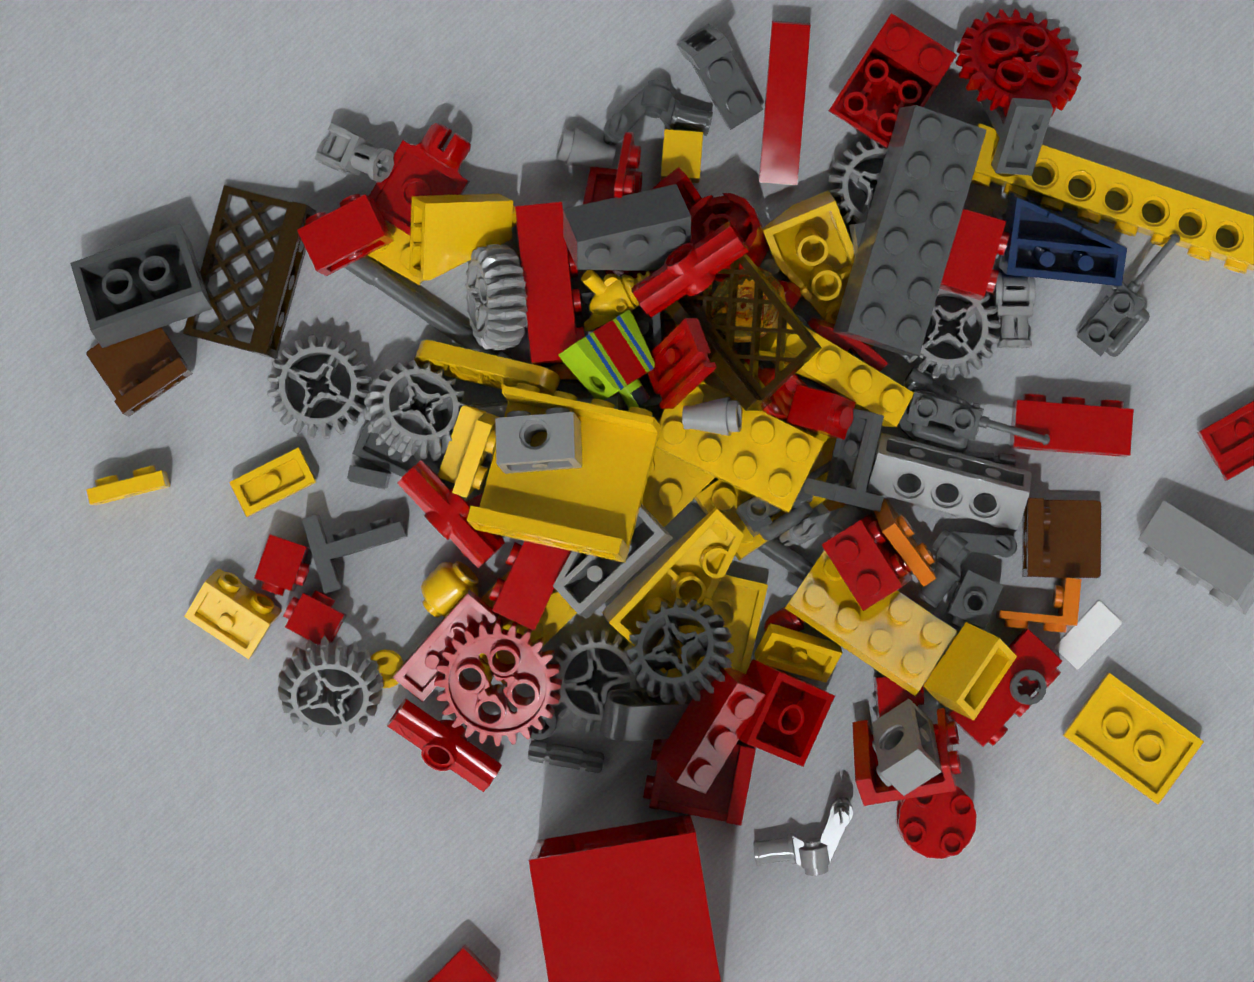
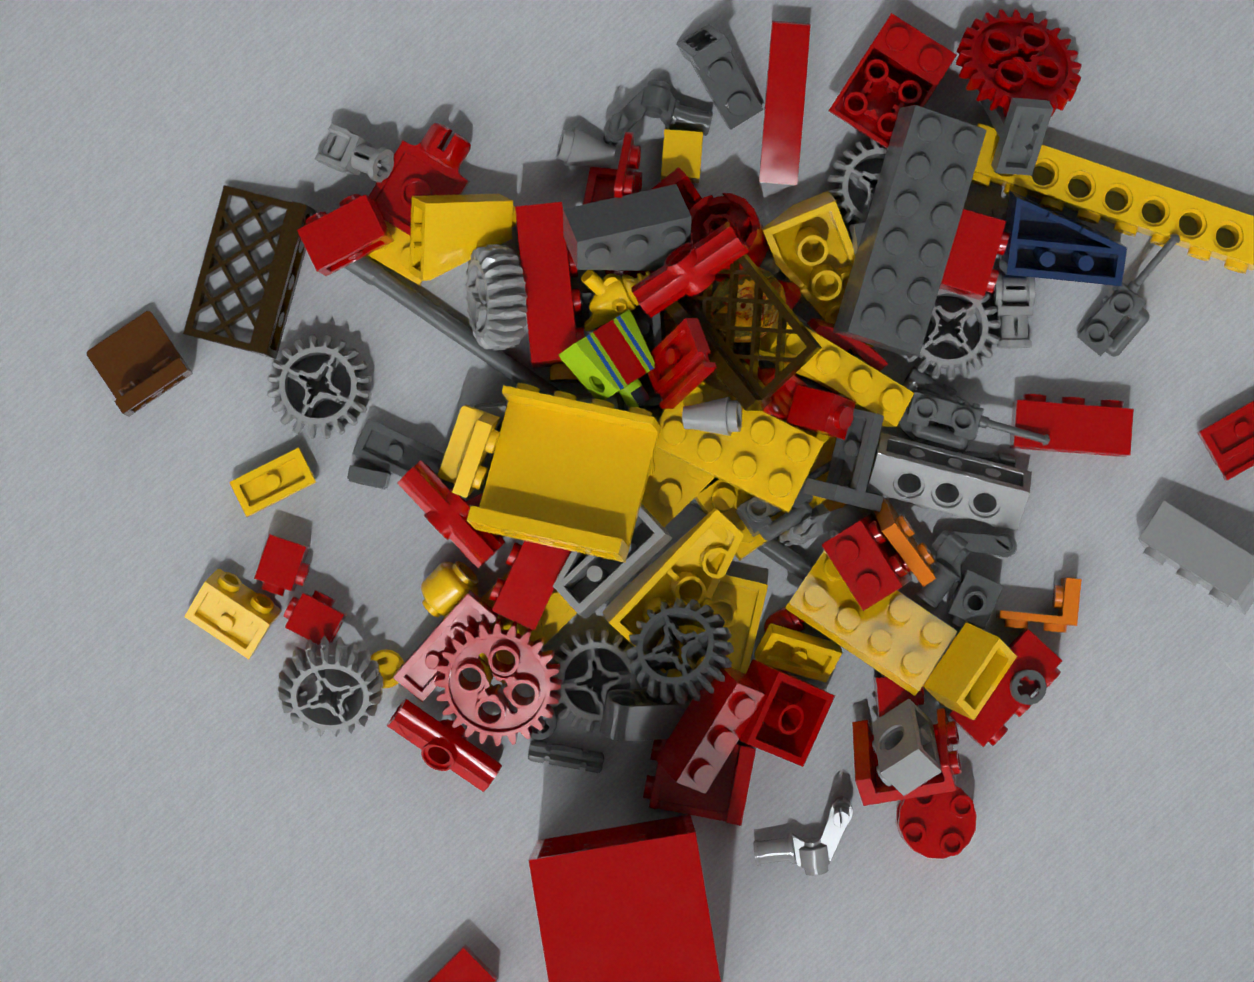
dark grey brick [70,224,212,348] -> none
yellow plate [86,465,170,506] -> none
dark grey bracket [302,514,407,594] -> none
light grey gear [364,360,466,463] -> none
yellow beam [414,340,560,396] -> none
light grey brick [495,408,582,474] -> none
reddish brown bracket [1022,498,1101,578] -> none
white sticker [1055,601,1122,669] -> none
yellow plate [1062,672,1204,805] -> none

